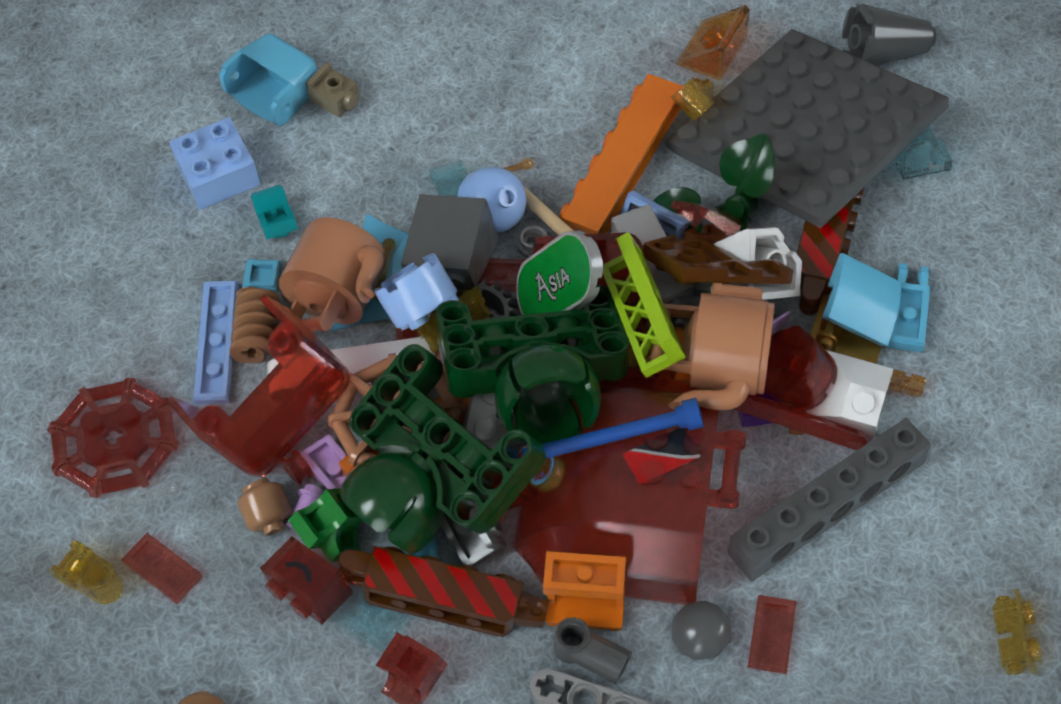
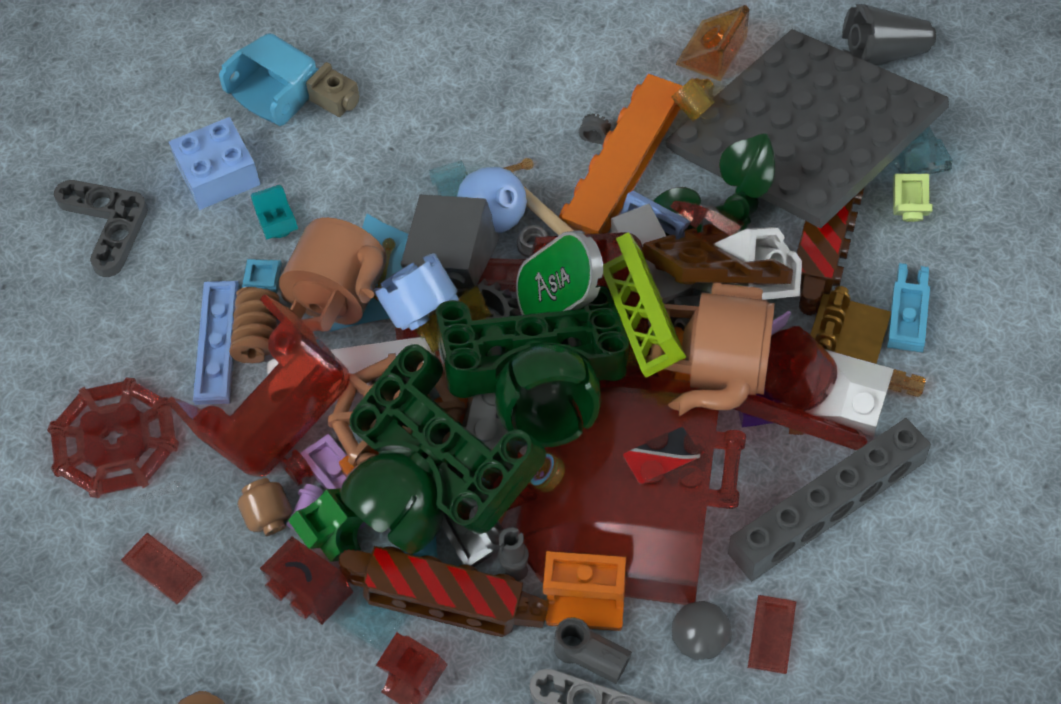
clear yellow piece [49,540,124,605] -> none
blue piece [521,397,704,459] -> none
medium azure slope [822,253,901,346] -> none
clear yellow hinge [992,588,1042,675] -> none
none -> dark grey beam [54,180,148,277]
none -> dark grey pin [498,527,529,581]
none -> dark grey bush [579,114,611,145]
none -> yellowish green bracket [893,174,933,222]

